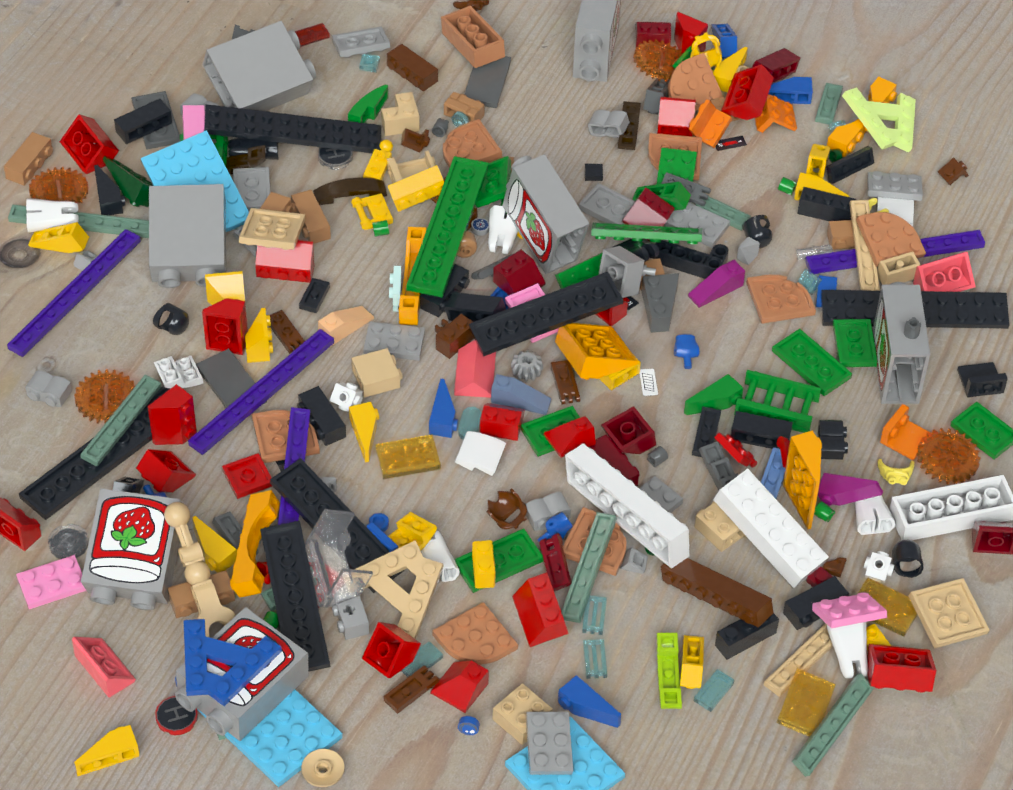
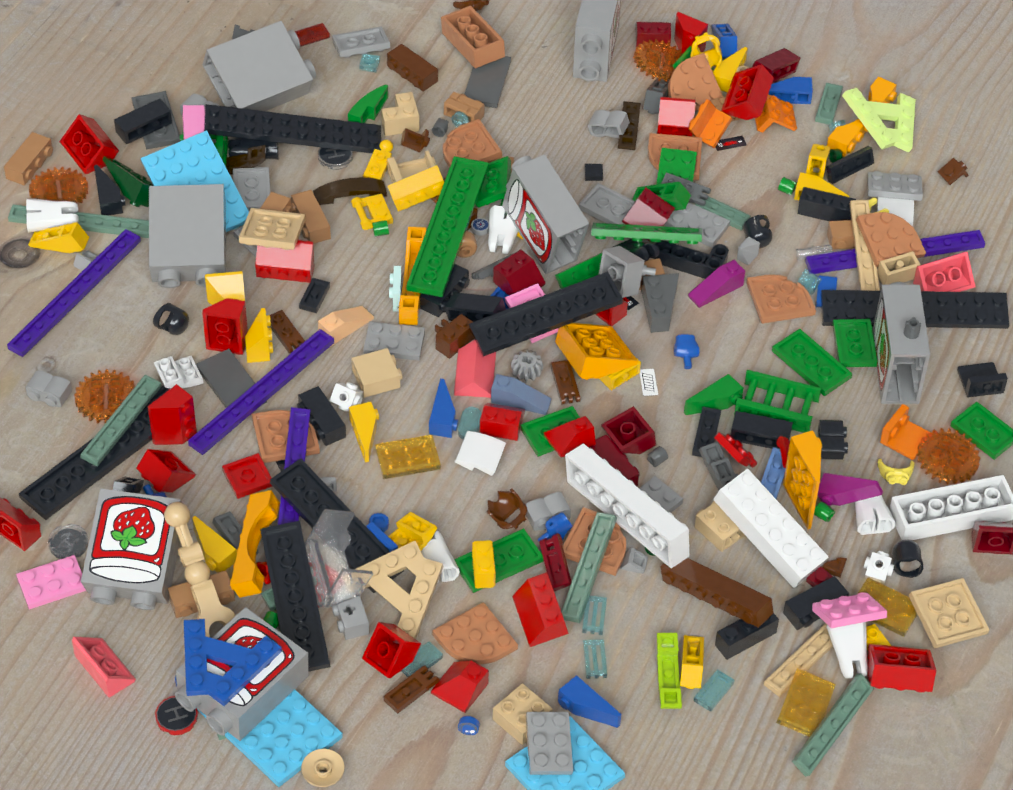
yellow slope [74,725,139,776] -> none

